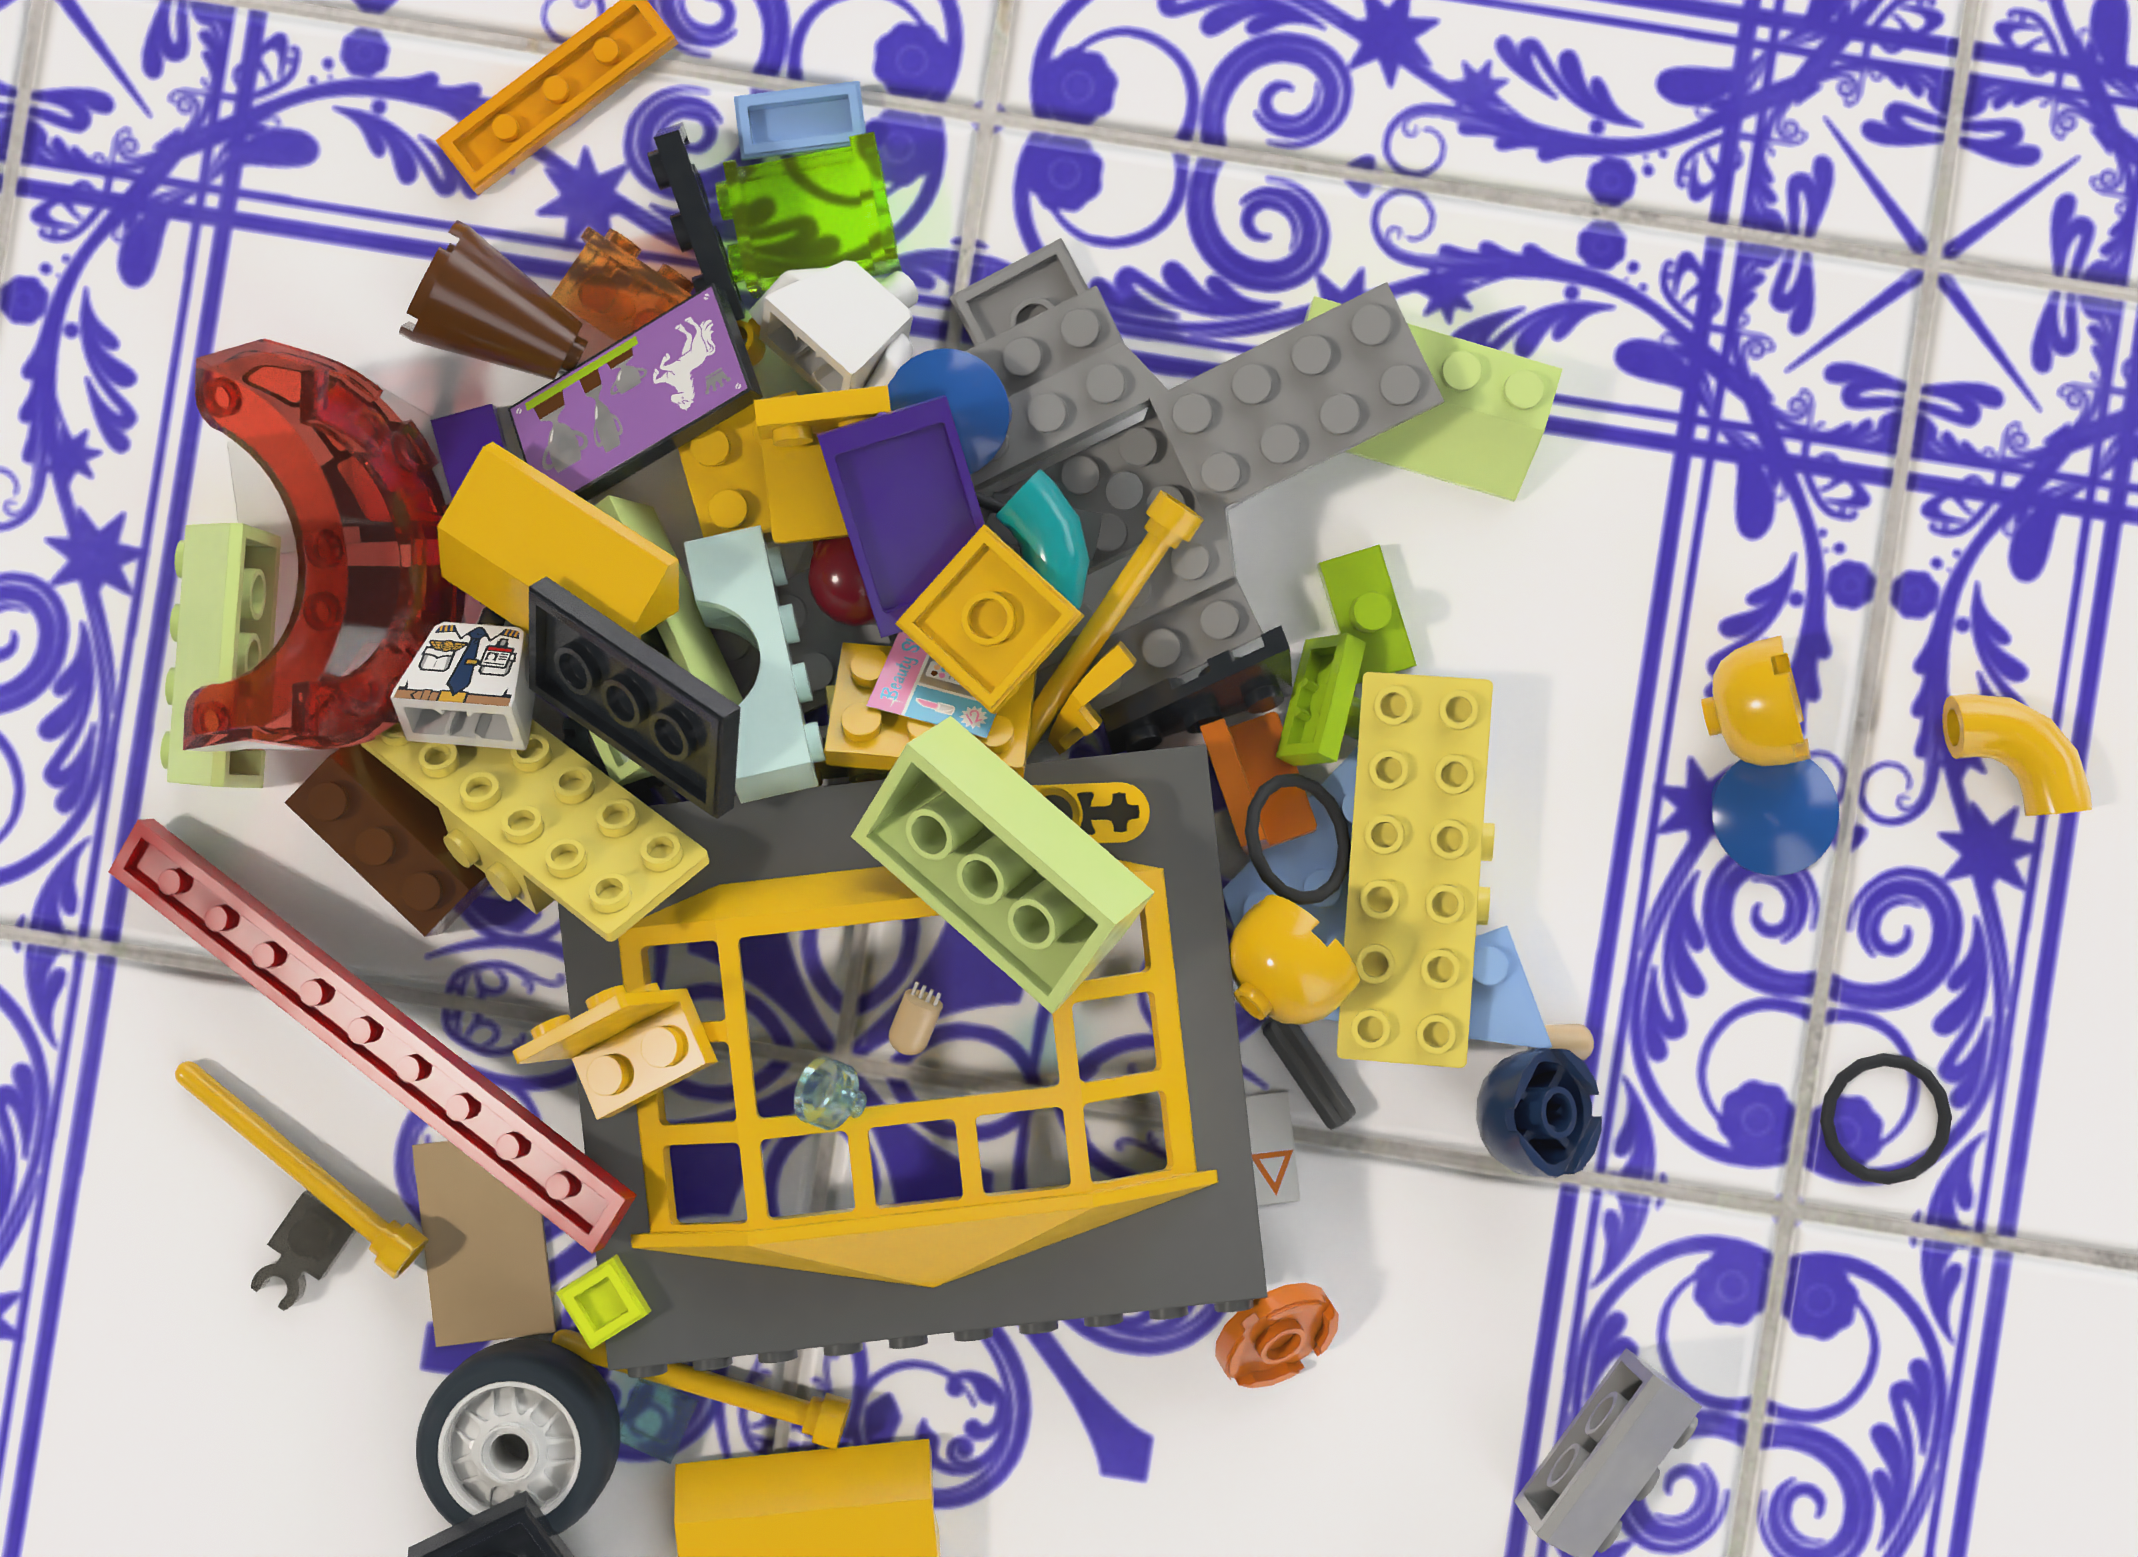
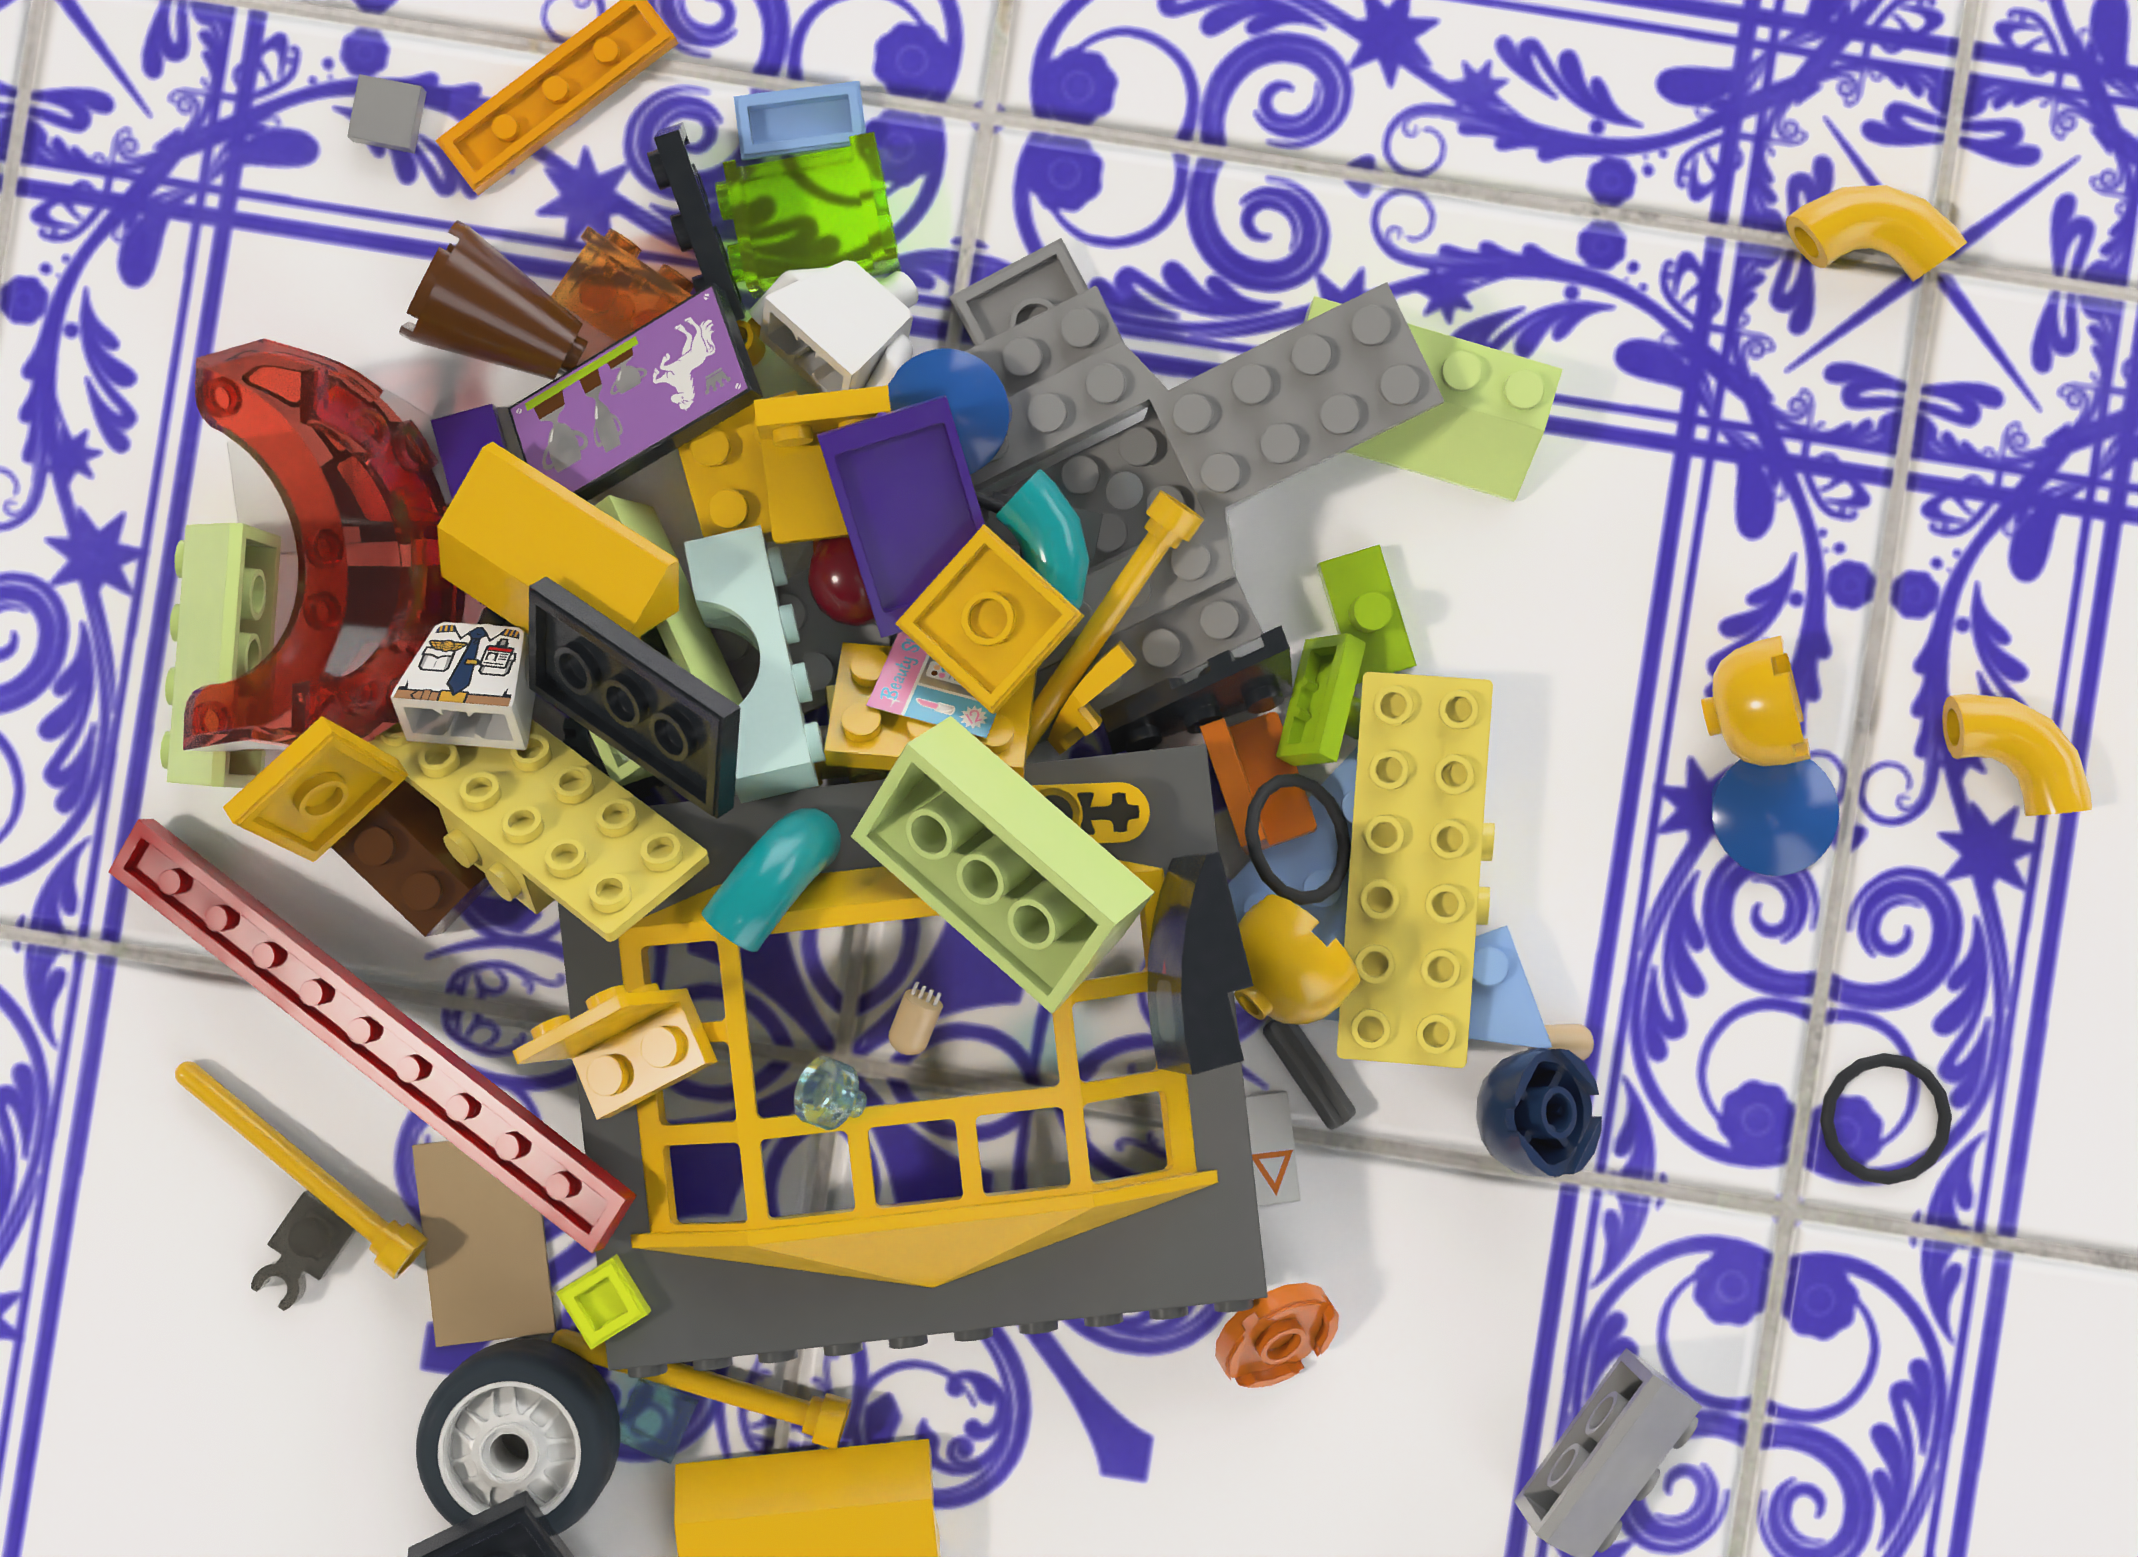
none -> yellow tile [223,716,409,862]
none -> light grey tile [347,74,427,154]
none -> teal cylinder [701,808,841,952]
none -> black slope [1147,851,1253,1075]
none -> yellow cylinder [1786,185,1967,282]

